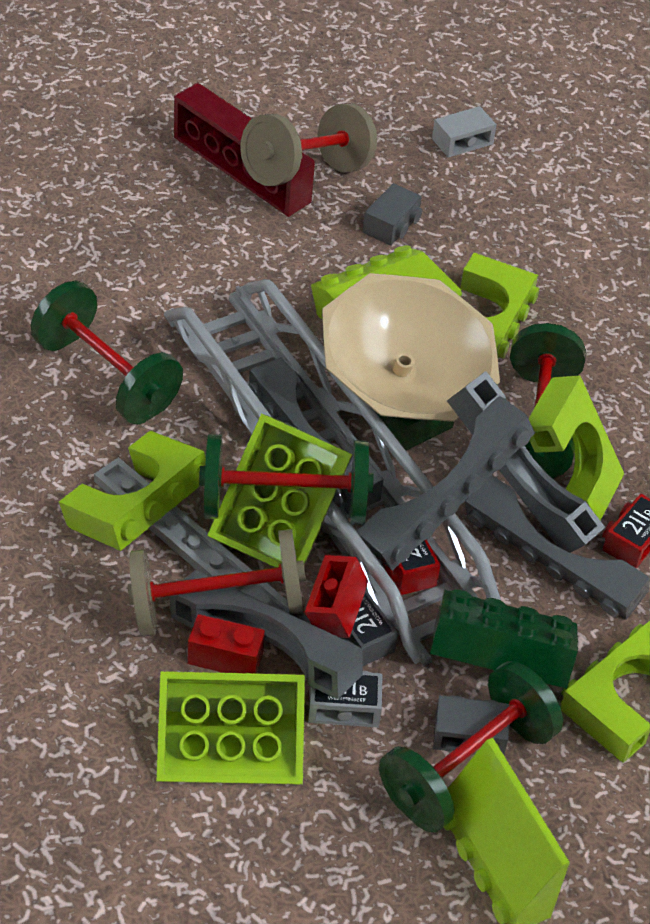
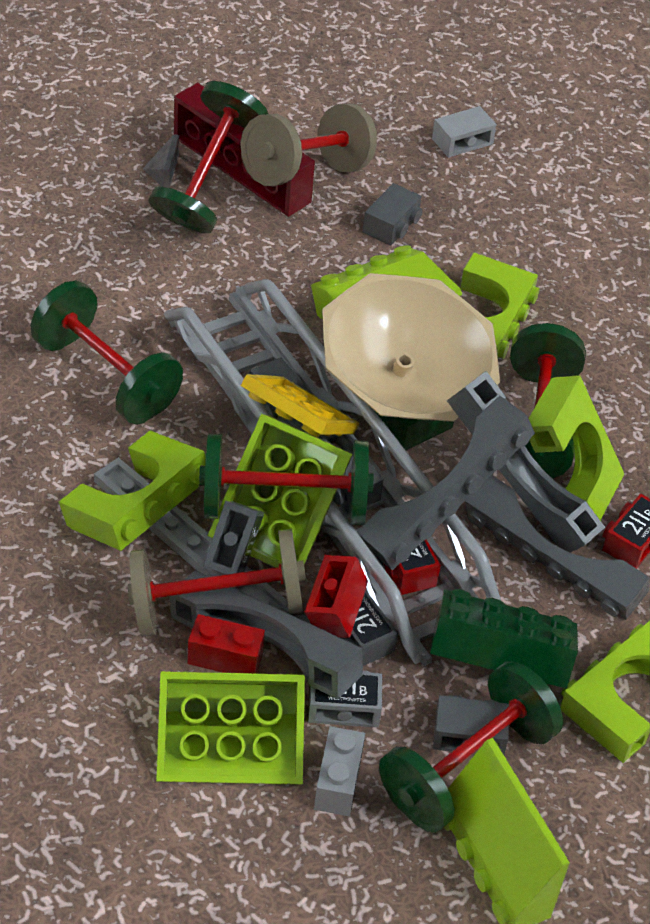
none -> flat silver slope [143,135,179,188]
none -> dark green piece [148,81,268,233]
none -> dark grey brick [204,501,265,574]
none -> yellow plate [241,374,360,437]
none -> light grey brick [314,726,365,817]

